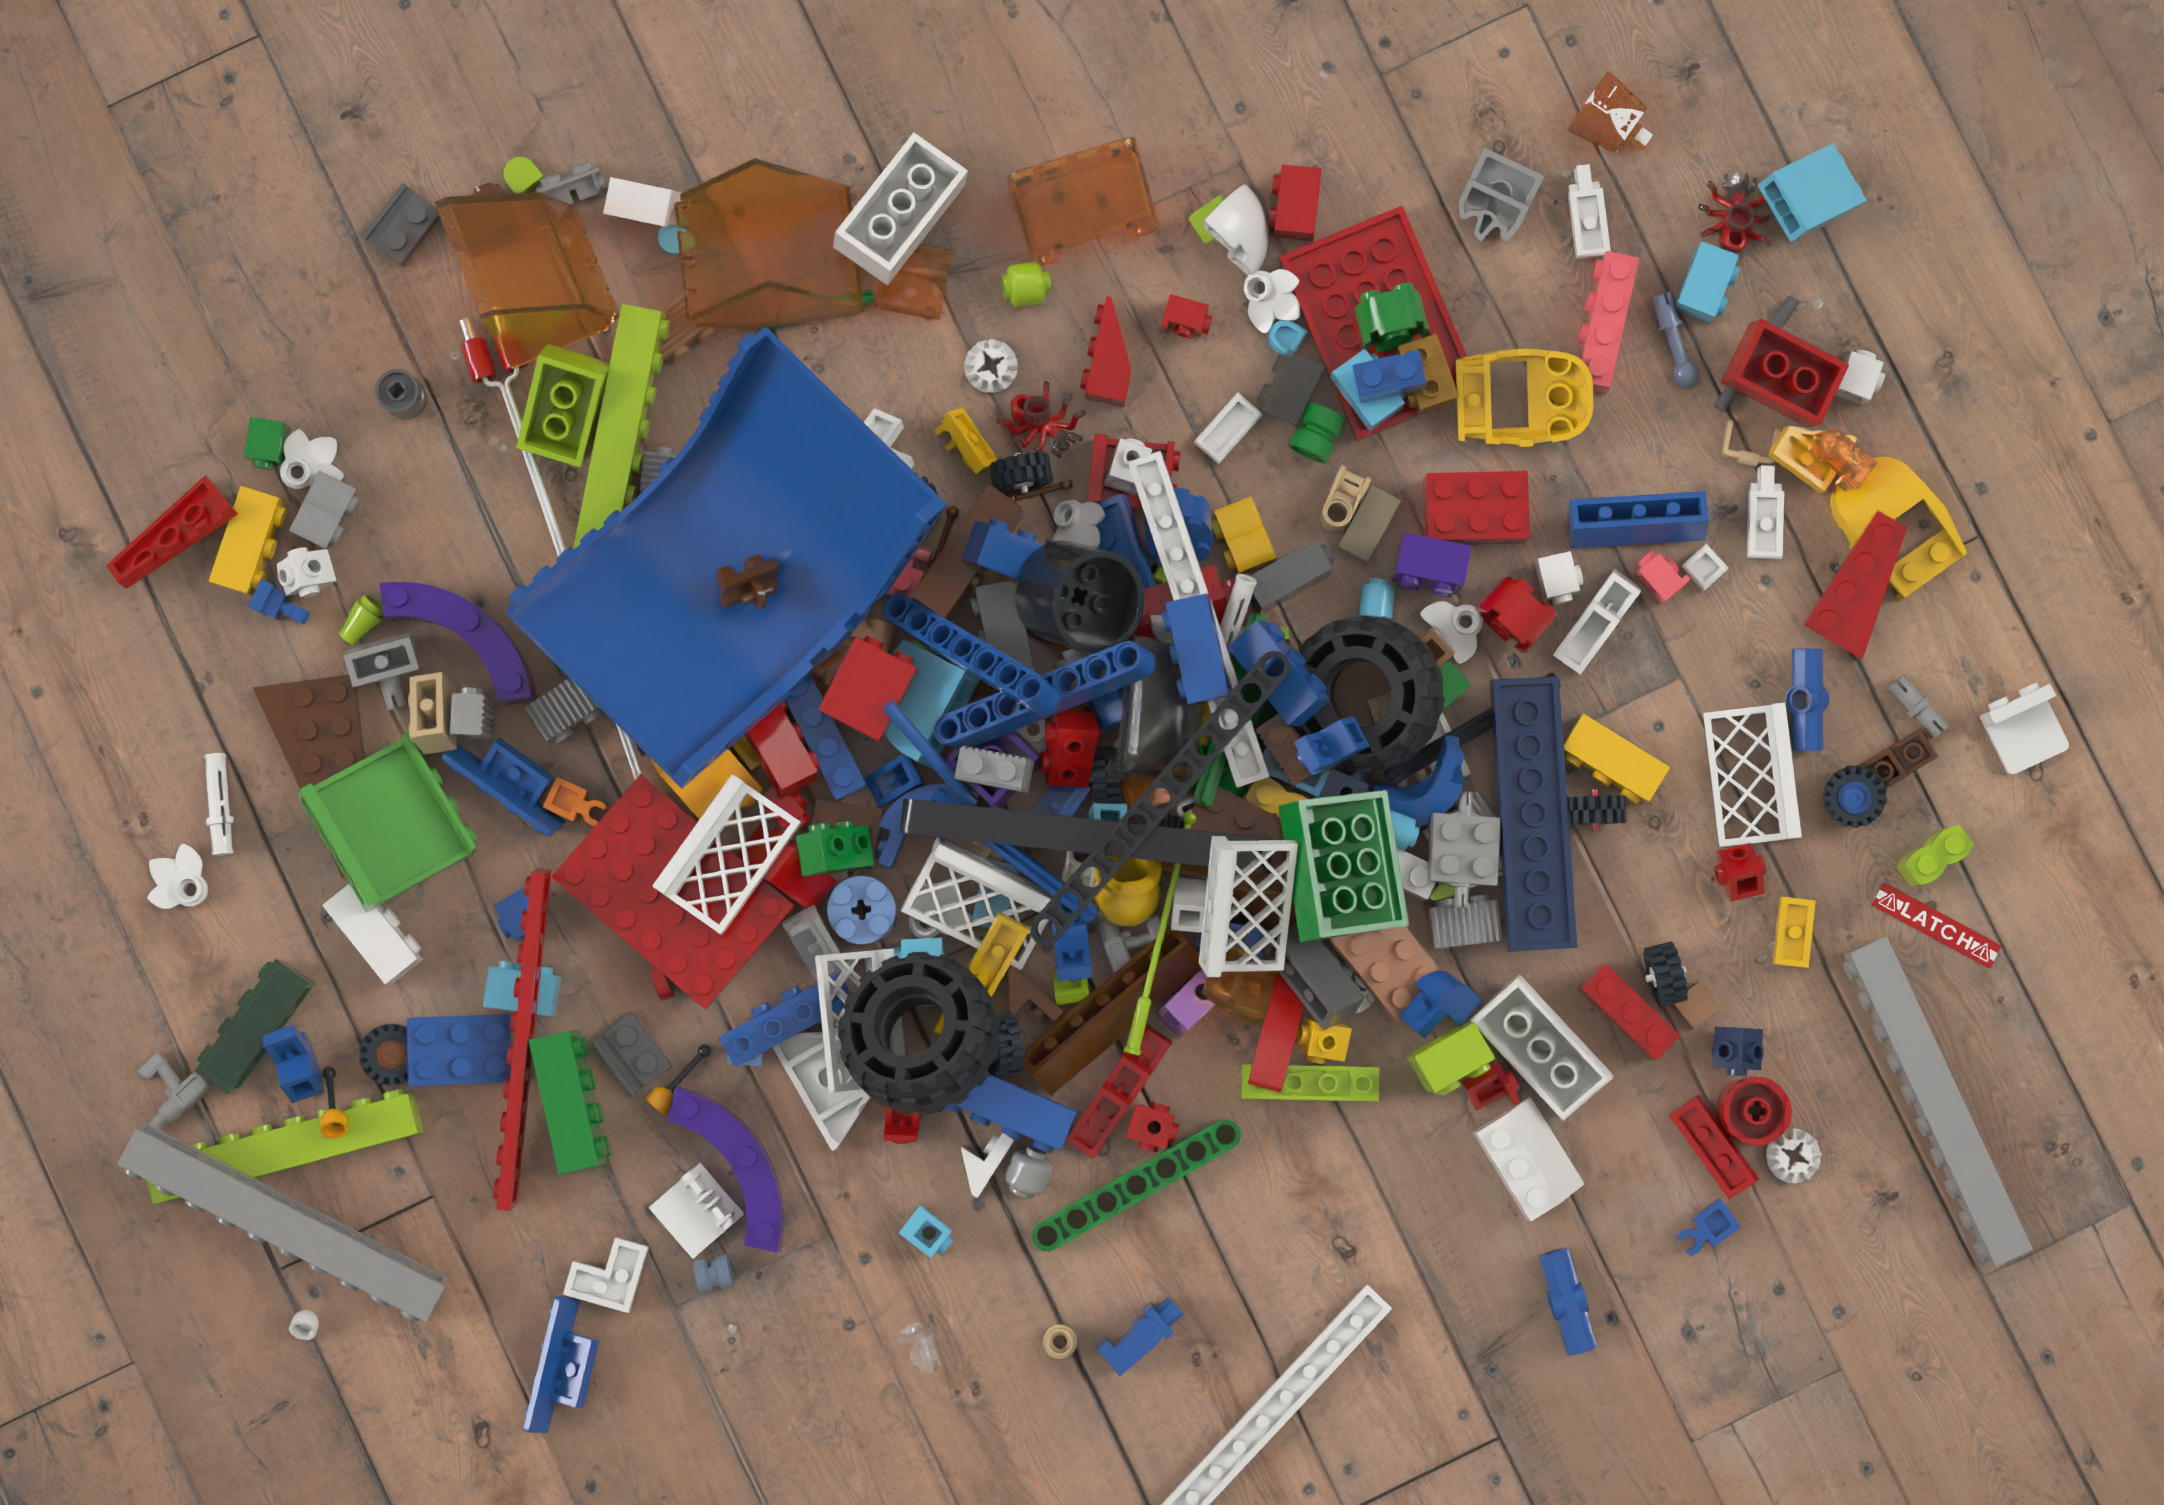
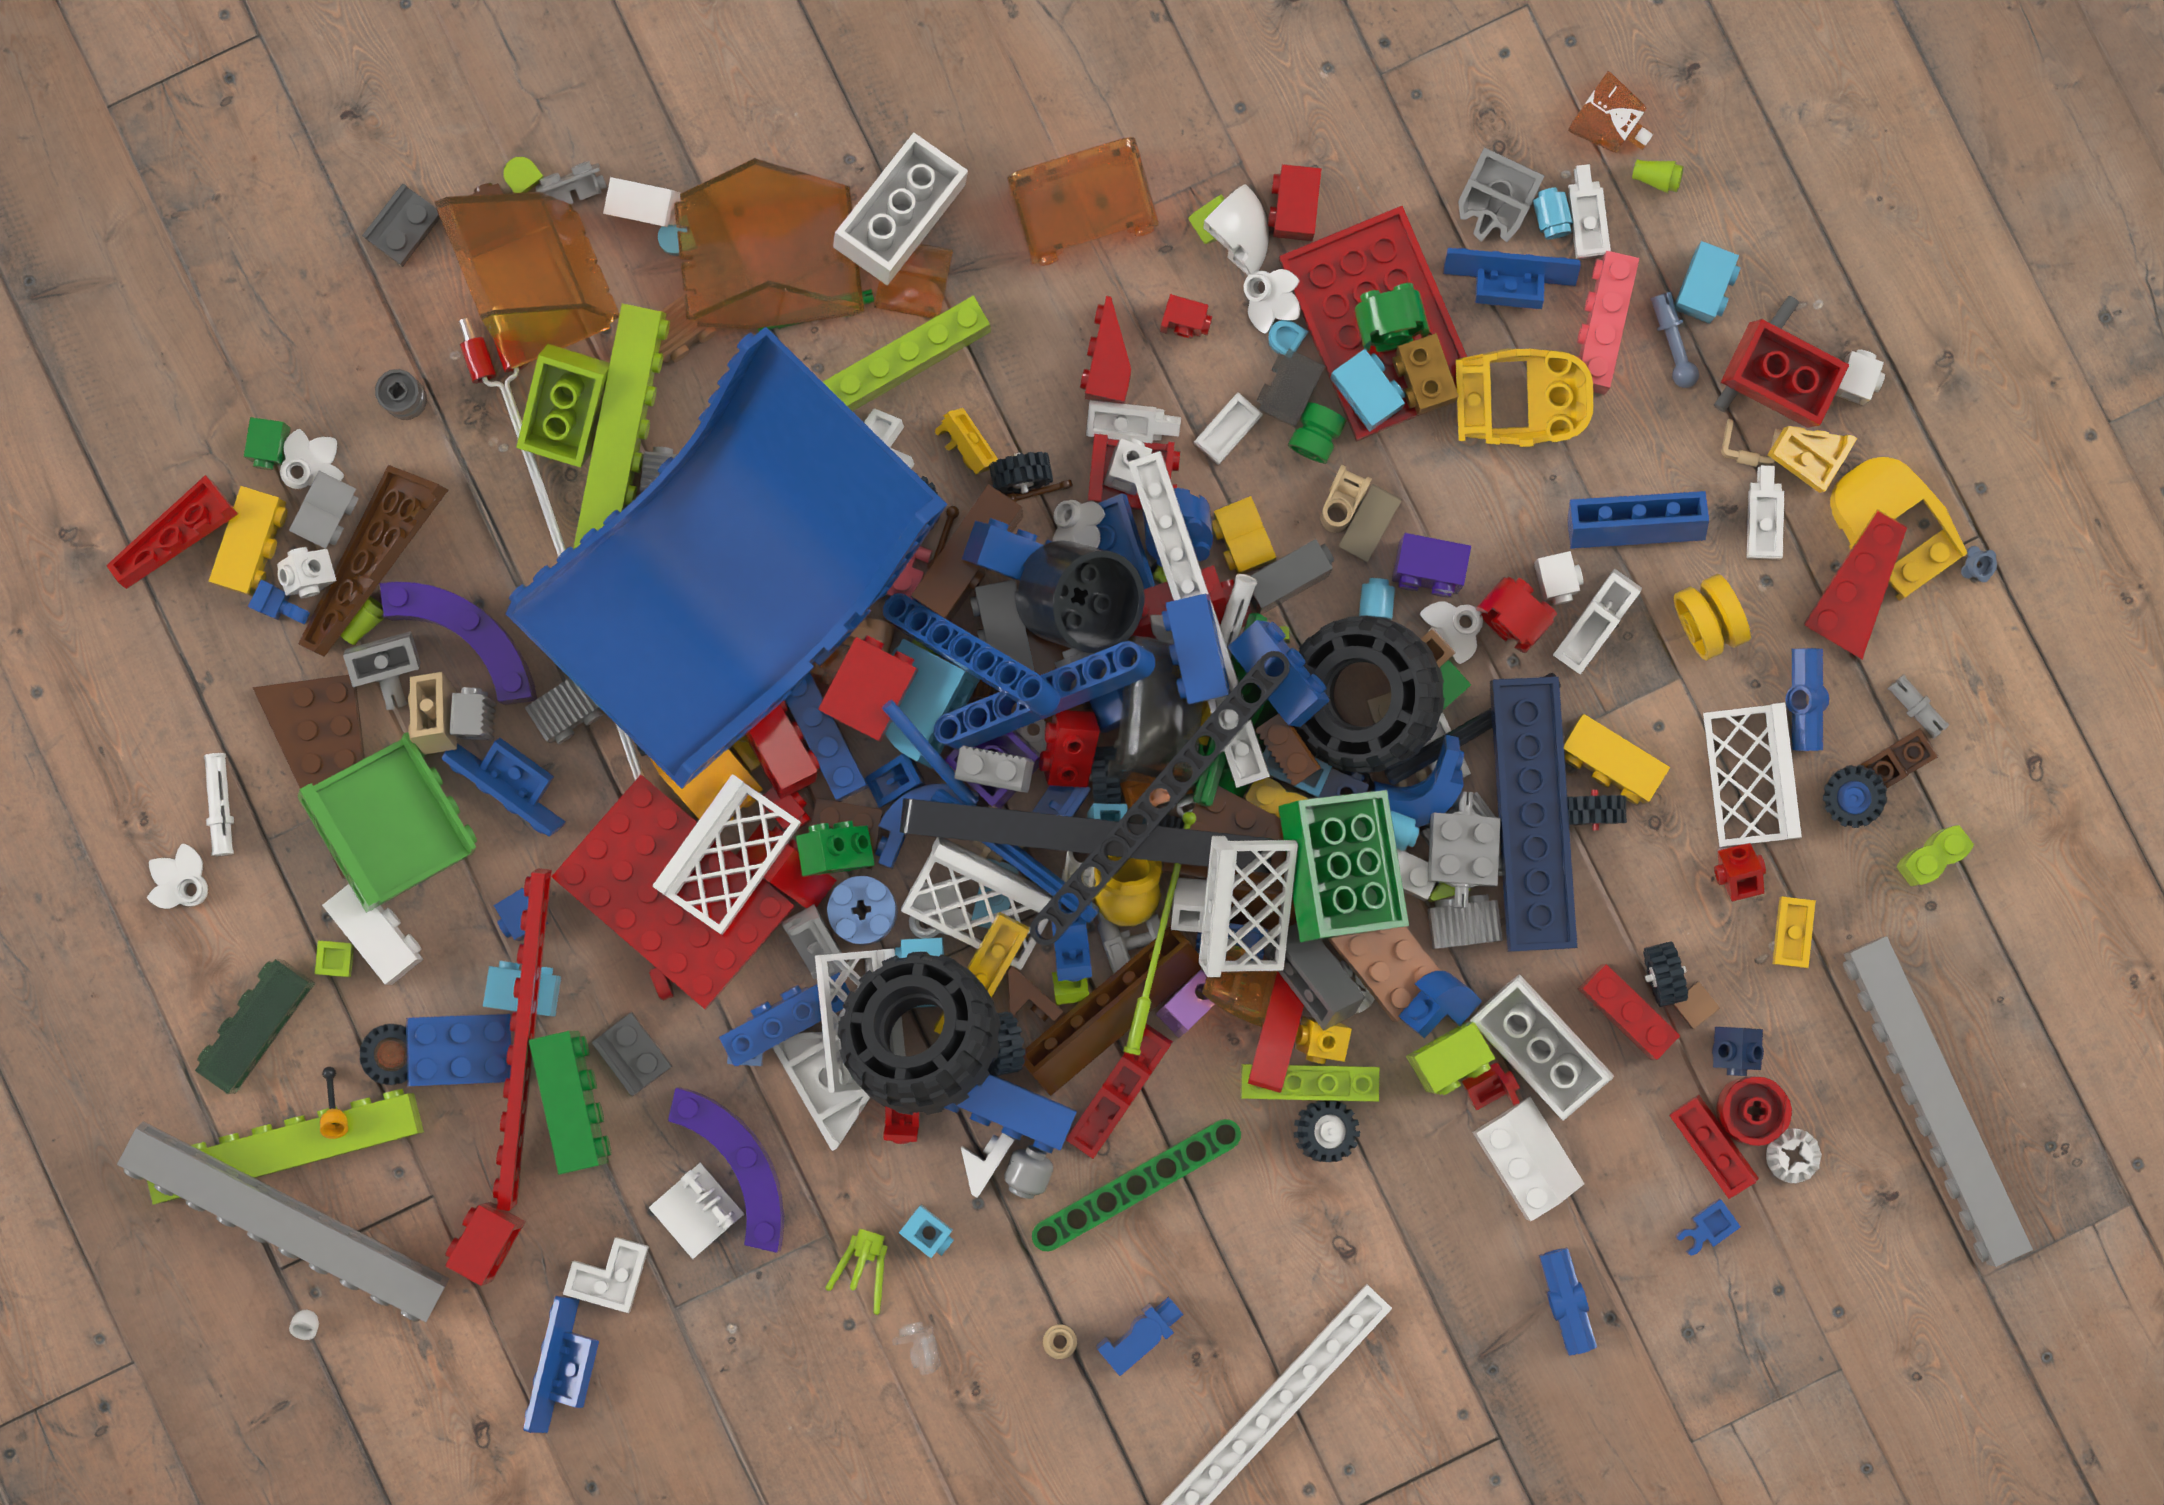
light grey piece [137,1052,213,1130] -> none
blue brick [262,1025,324,1103] -> none
orange plate [543,777,608,826] -> none
hinge [644,1044,711,1116] -> none
sand blue wheel [693,1254,735,1295] -> none
reddish brown hips [716,554,780,610] -> none
white gear [964,339,1018,393] -> none
animal [996,381,1086,458] -> none
lime head [1001,262,1051,308] -> none
red brick [1126,1101,1180,1153] -> none
blue brick [1294,716,1370,776] -> none
blue brick [1352,350,1427,403] -> none
red brick [1423,471,1530,545] -> none
coral brick [1634,550,1691,605] -> none
white tile [1680,544,1729,592] -> none
animal [1698,172,1778,254] -> none
medium azure brick [1757,143,1867,242] -> none
clear orange leg [1808,429,1877,492] -> none
red sticker [1872,883,2001,968] -> none
white bracket [1979,682,2069,775] -> none
none -> reddish brown wing [298,465,448,657]
none -> lime plate [315,940,354,977]
none -> red brick [445,1202,526,1286]
none -> lime brick [823,295,991,411]
none -> lime plant [825,1228,888,1315]
none -> white hinge [1086,400,1181,443]
none -> black wheel [1293,1100,1360,1162]
none -> blue bracket [1443,248,1581,309]
none -> medium azure brick [1533,187,1573,240]
none -> lime cone [1632,159,1684,194]
none -> yellow wheel [1674,574,1751,661]
none -> sand blue plate [1961,546,1997,582]

